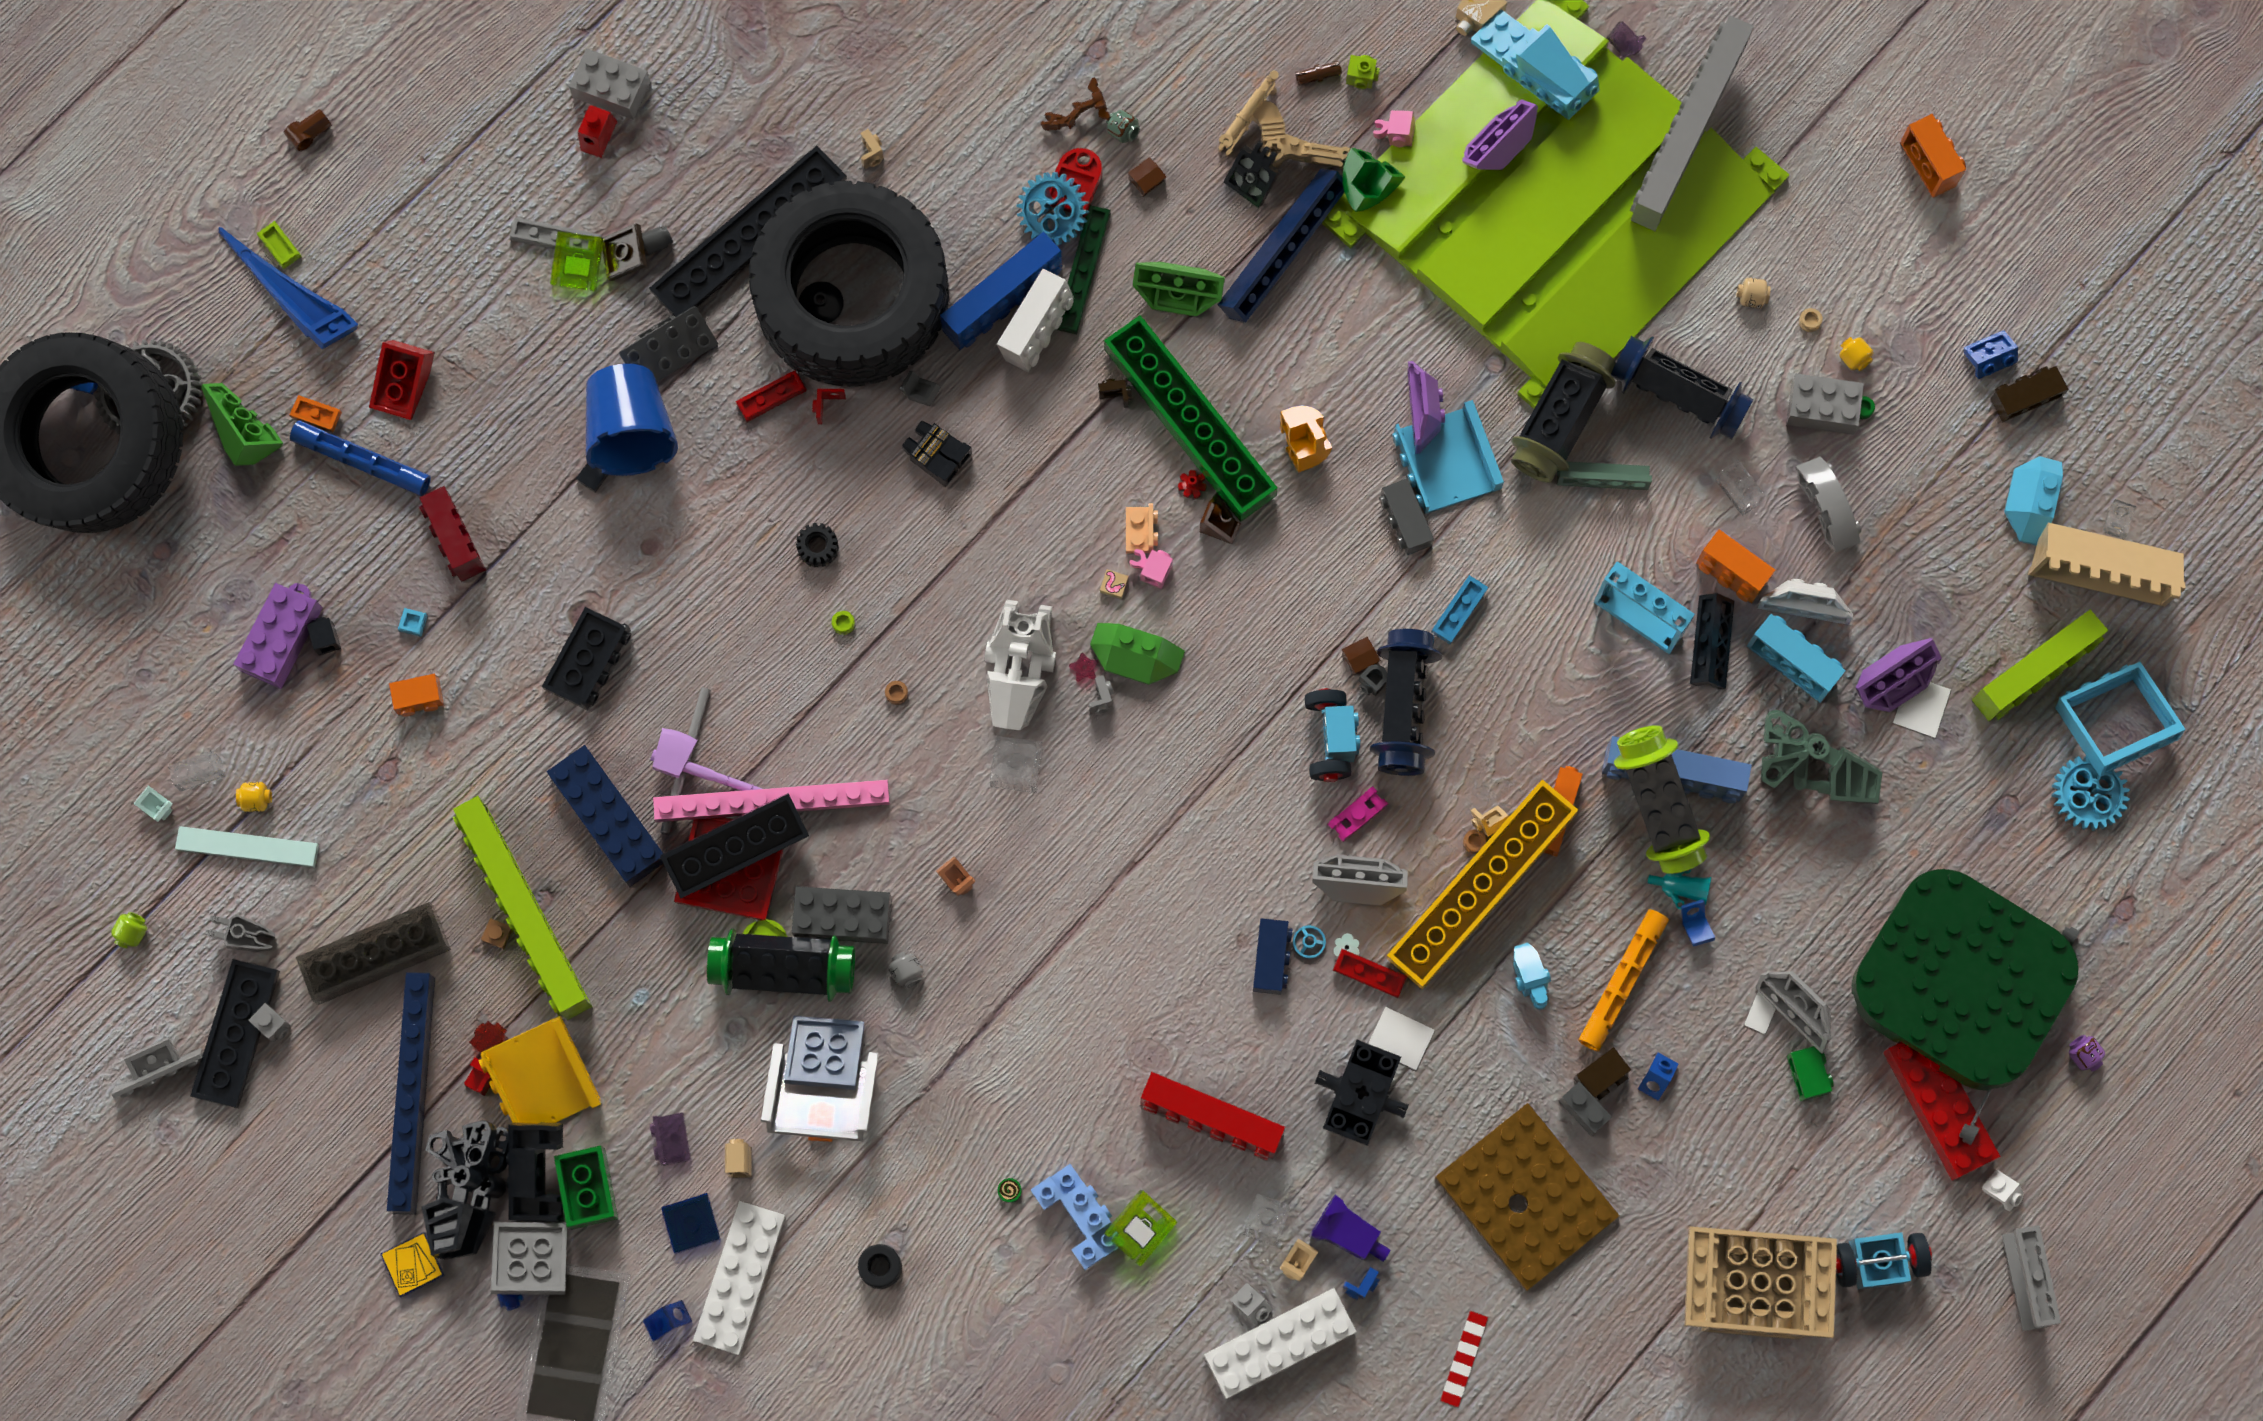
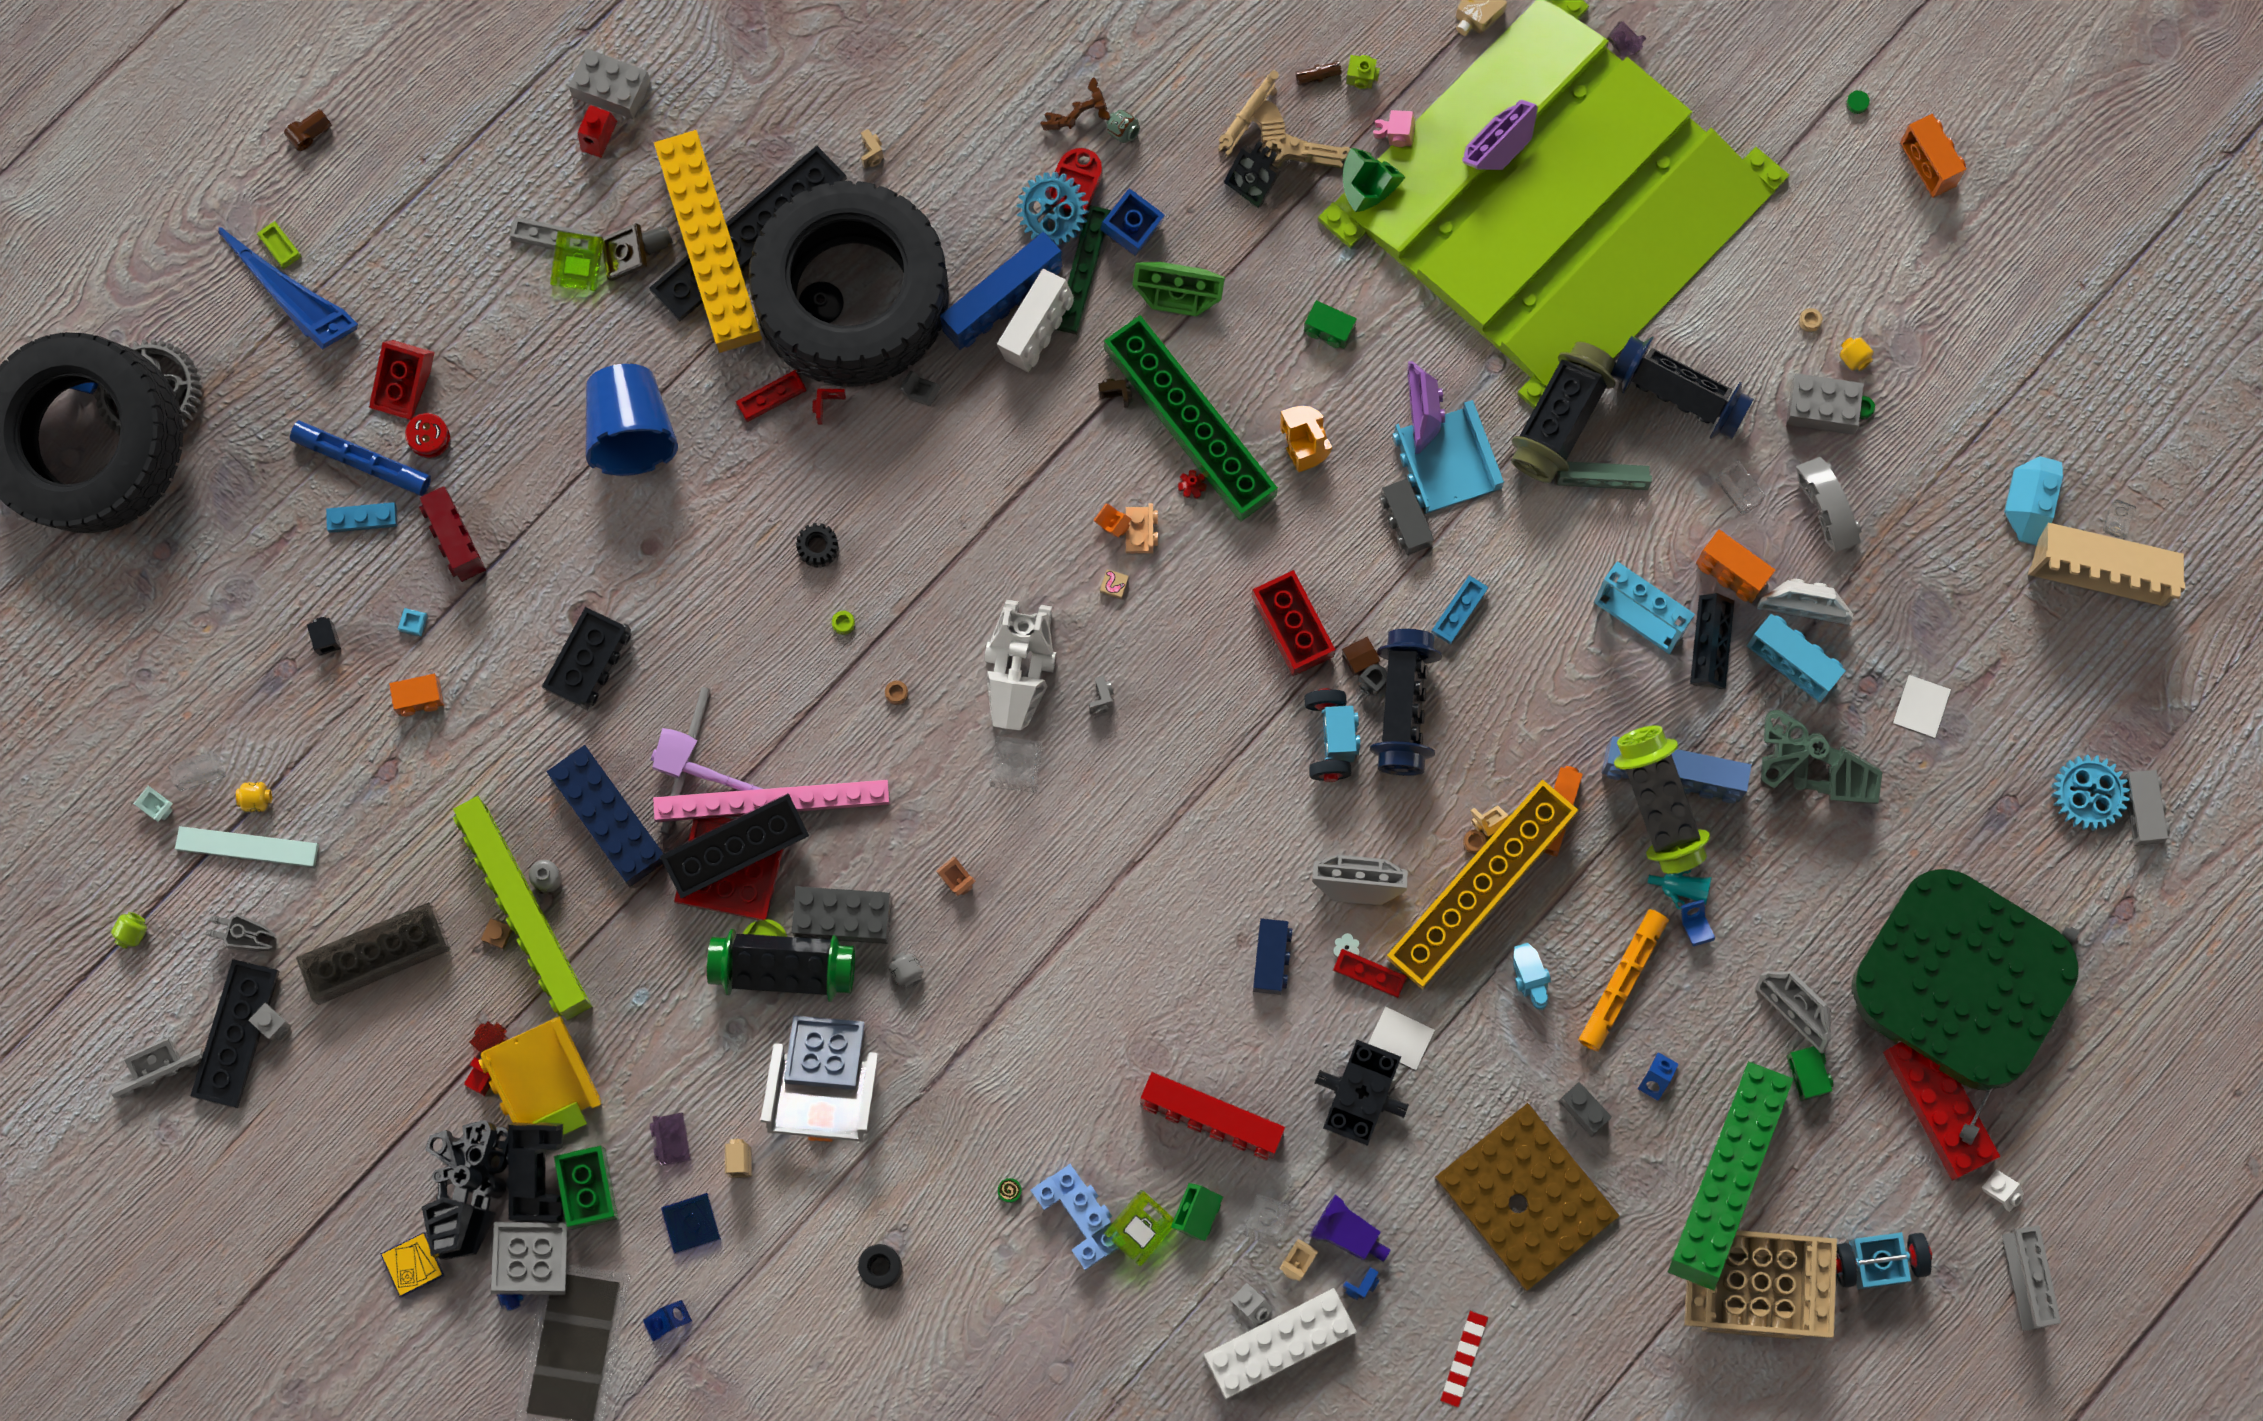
bright green wedge [201,383,283,466] -> none
medium lavender piece [233,583,323,689] -> none
orange plate [289,395,342,433] -> none
dark blue brick [386,972,435,1215] -> none
black tile [576,463,608,493] -> none
dark grey bracket [619,306,718,382] -> none
white plate [693,1201,786,1355] -> none
black hips [902,421,972,487] -> none
clear pink plate [1069,653,1099,682] -> none
bright green wedge [1090,623,1185,685] -> none
reddish brown piece [1128,157,1167,197] -> none
bright pink brick [1129,549,1173,589] -> none
reddish brown slope [1200,492,1241,544] -> none
dark blue brick [1217,168,1345,323] -> none
medium azure piece [1293,925,1326,959] -> none
dark pink plate [1328,786,1388,842] -> none
medium azure wedge [1471,10,1599,120] -> none
dark brown brick [1573,1047,1631,1101] -> none
light grey brick [1630,15,1754,231] -> none
tan head [1736,277,1771,309] -> none
white sticker [1745,991,1776,1034] -> none
medium lavender wedge [1856,638,1942,712] -> none
blue bracket [1964,330,2018,379] -> none
lime brick [1972,609,2108,722] -> none
dark brown brick [1990,366,2069,423] -> none
medium azure window [2055,662,2186,776] -> none
medium lavender head [2069,1035,2105,1071] -> none
none -> dark azure plate [326,502,397,533]
none -> red head [405,413,450,458]
none -> light grey head [529,860,562,892]
none -> lime tile [533,1101,587,1135]
none -> yellow brick [653,130,762,353]
none -> orange bracket [1094,503,1132,538]
none -> blue brick [1100,188,1165,256]
none -> green brick [1171,1183,1223,1241]
none -> red brick [1252,570,1336,676]
none -> green brick [1304,300,1357,349]
none -> green brick [1668,1061,1794,1291]
none -> green tile [1846,90,1870,114]
none -> light grey brick [2122,770,2170,846]

